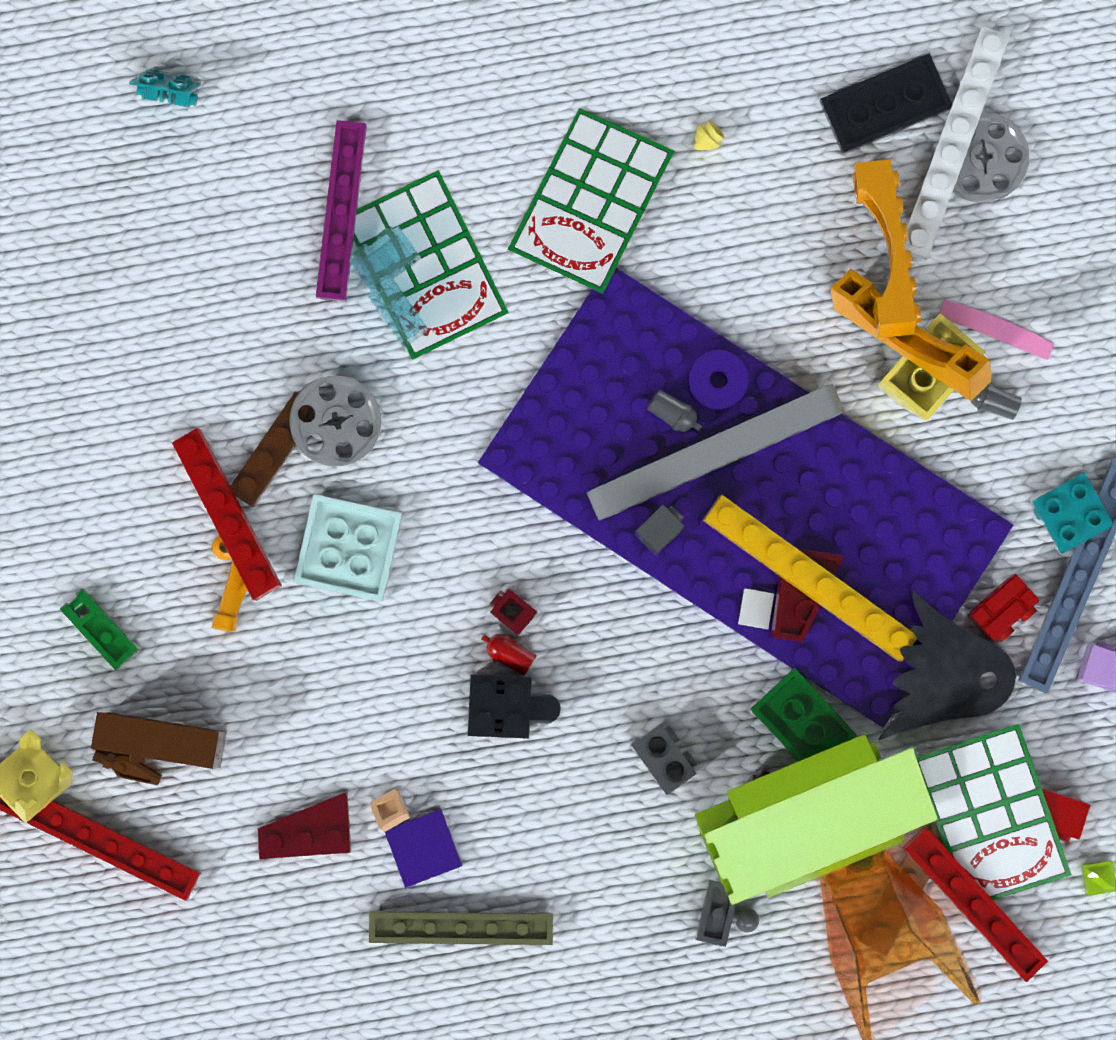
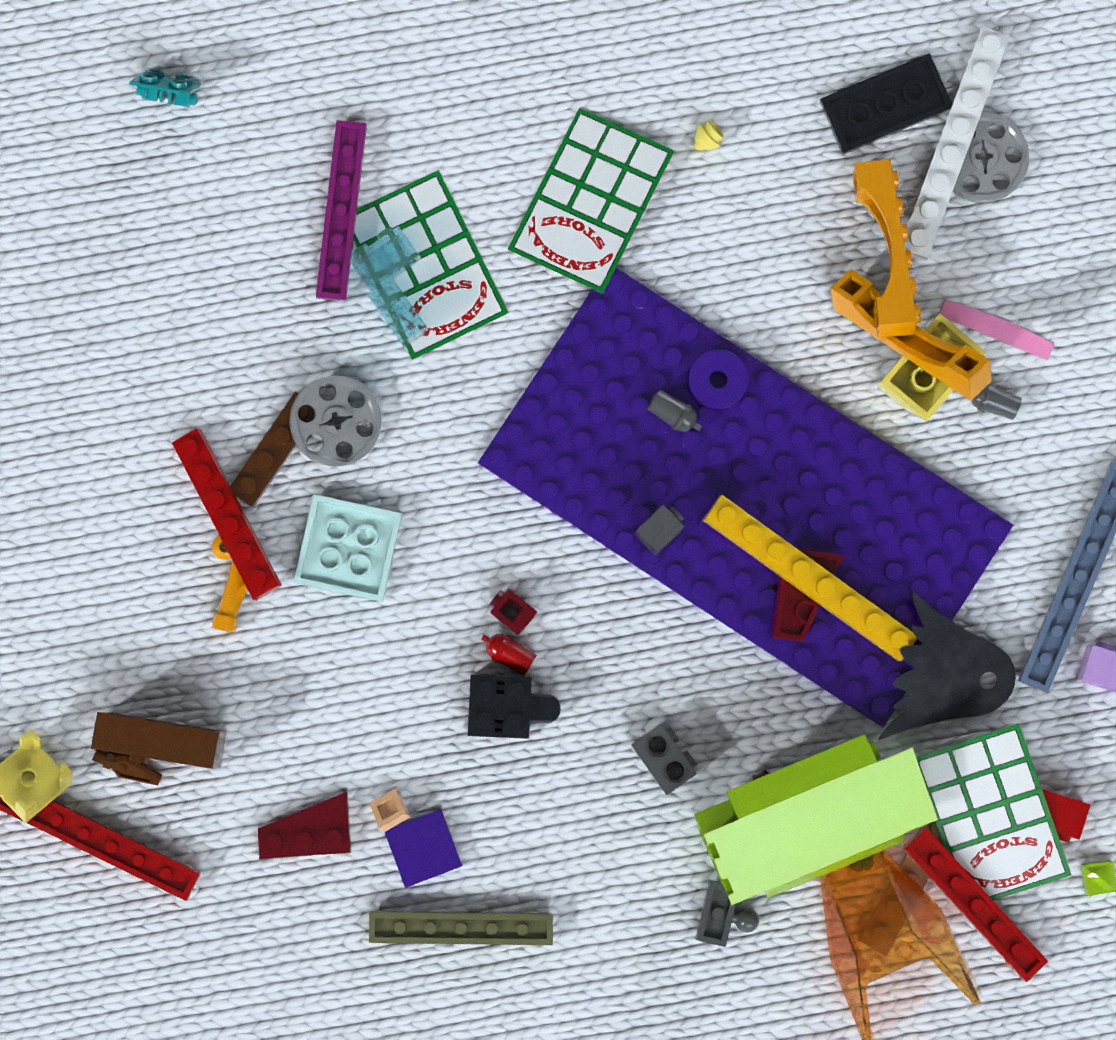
green plate [60,588,139,670] -> none
light grey beam [586,384,845,521] -> none
white sticker [738,588,774,629] -> none
green plate [750,668,857,762] -> none
red brick [966,574,1039,642] -> none
teal hinge [1031,472,1114,554] -> none

